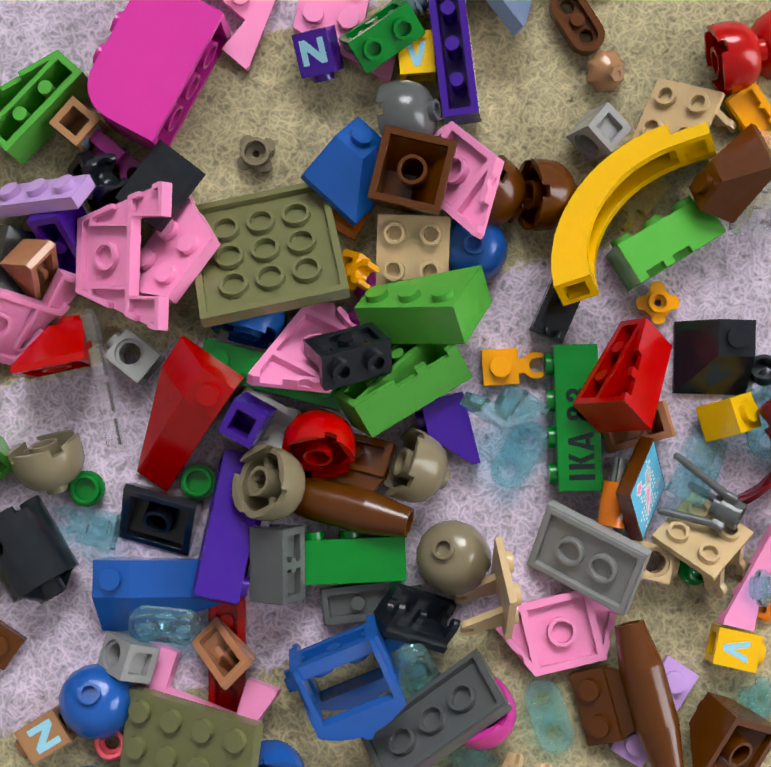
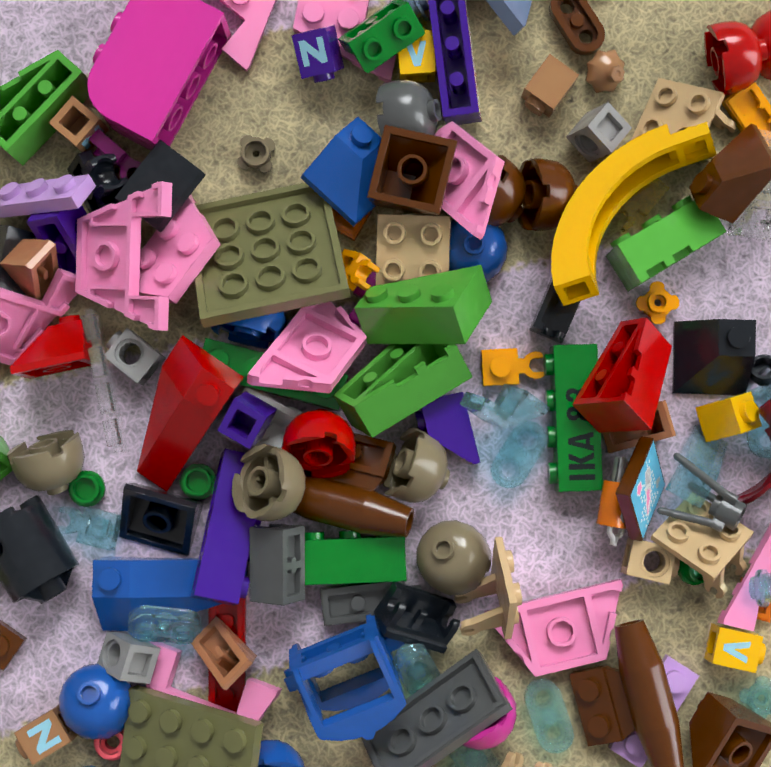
black bracket [303,322,392,391] -> none
light grey tile [527,500,652,617] -> none
none -> medium nougat brick [521,54,579,118]

